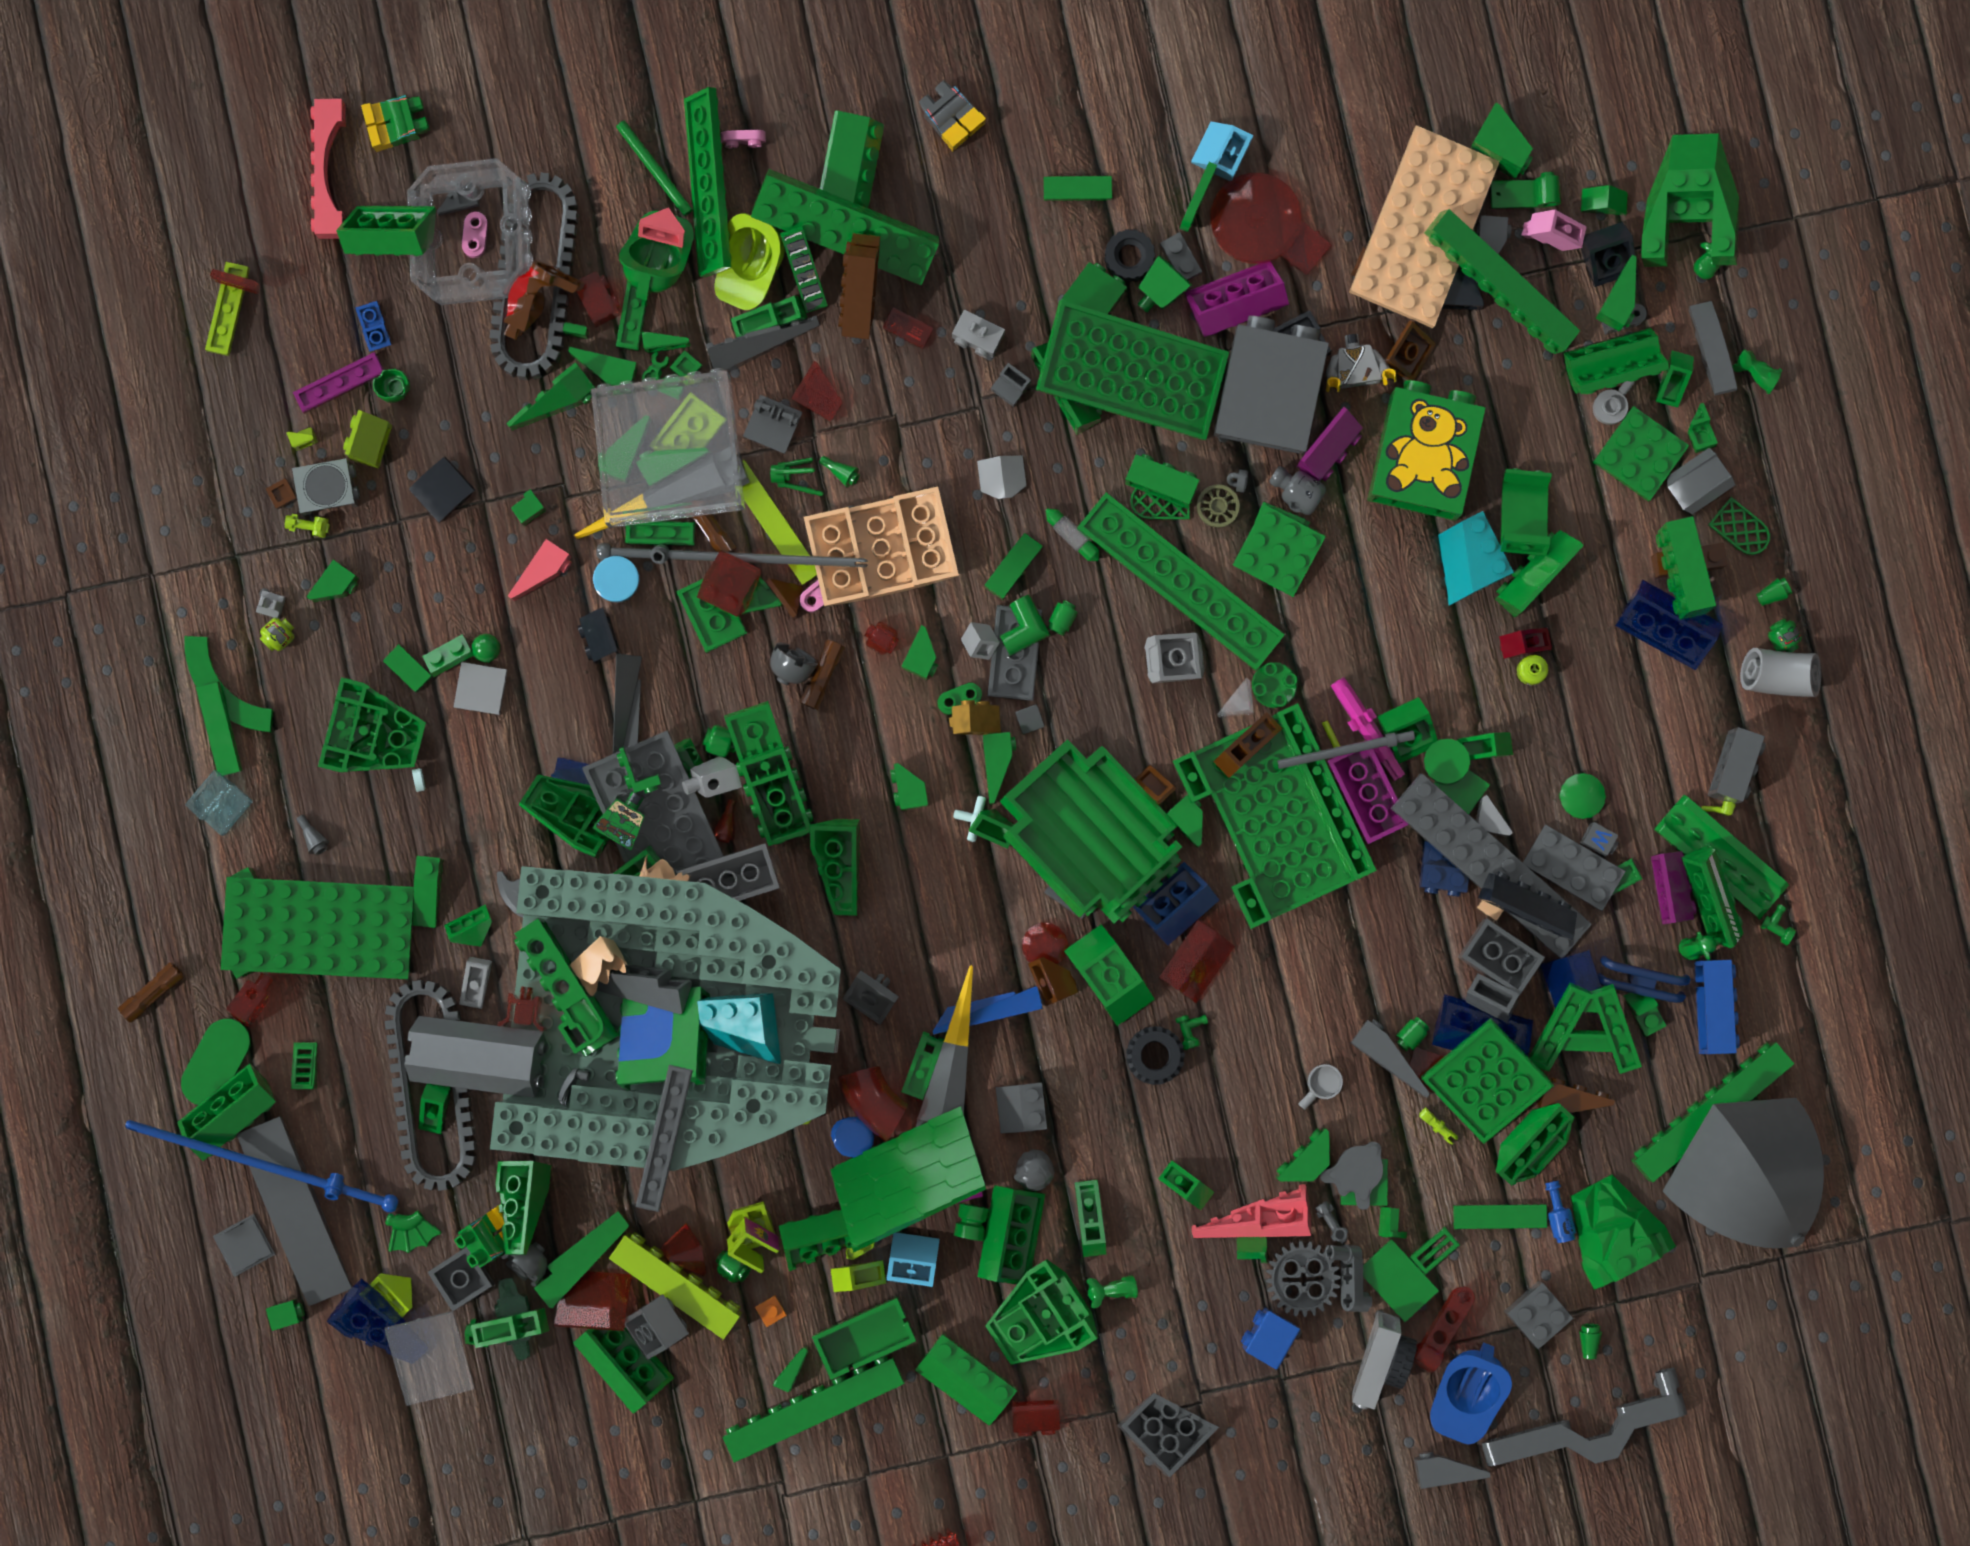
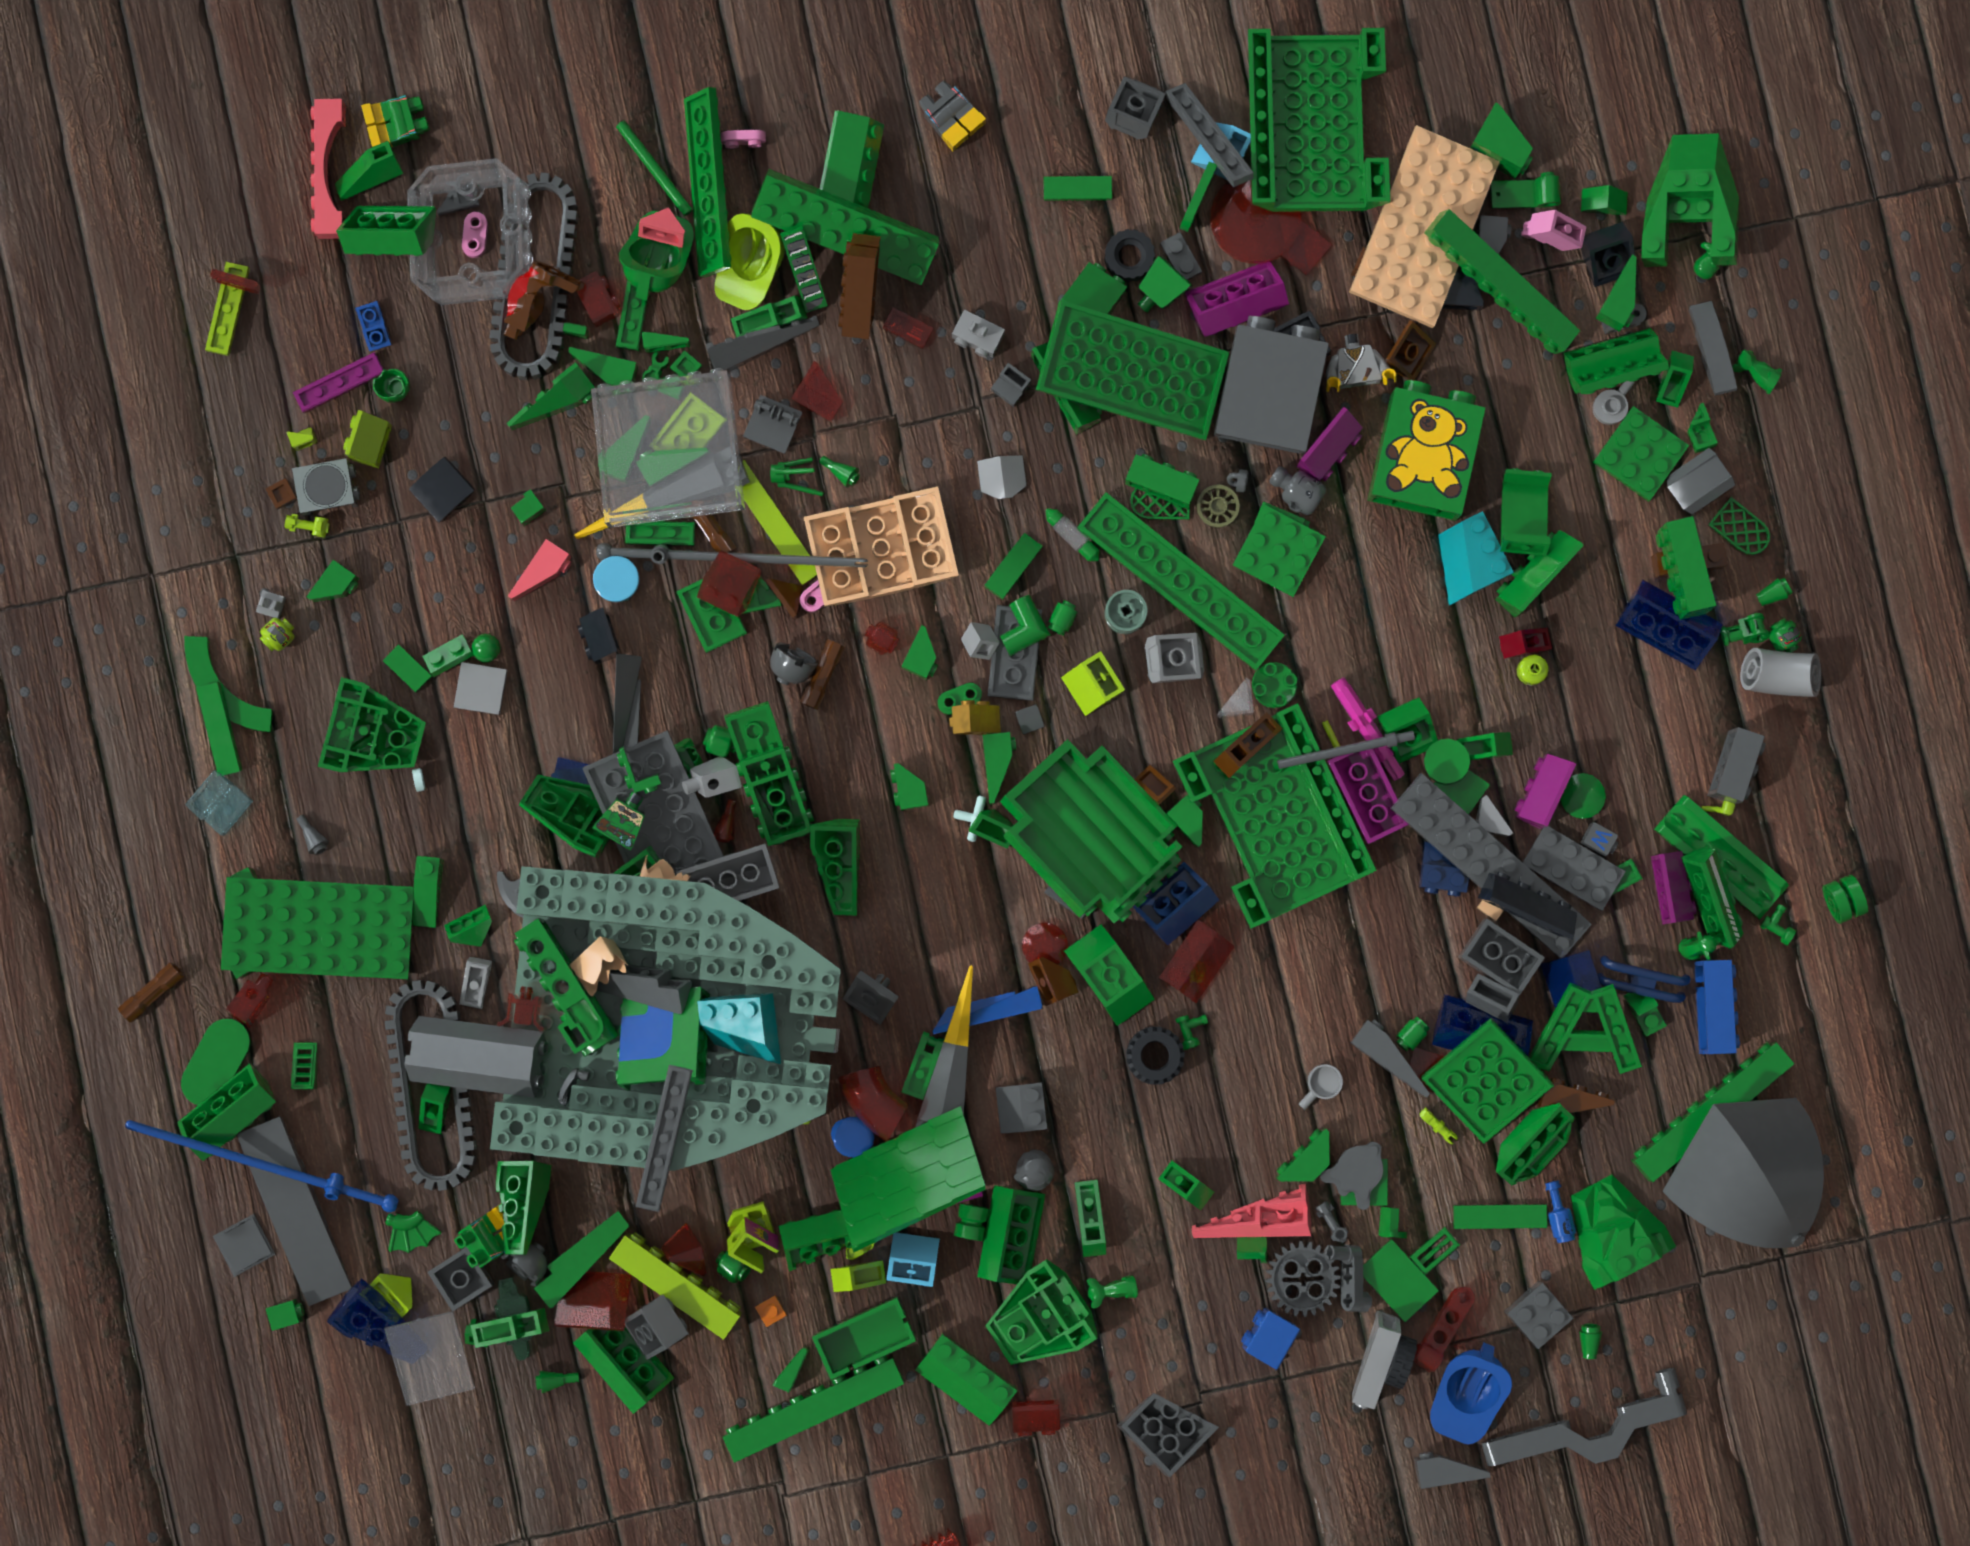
none -> green slope [335,141,403,201]
none -> green cone [535,1371,579,1394]
none -> lime slope [1061,651,1125,716]
none -> sand green wheel [1104,590,1147,634]
none -> dark grey slope [1105,76,1166,140]
none -> dark grey plate [1165,83,1253,187]
none -> green slope [1248,28,1390,212]
none -> magenta slope [1514,754,1576,829]
none -> green connector [1720,613,1770,646]
none -> green wheel [1822,874,1868,924]

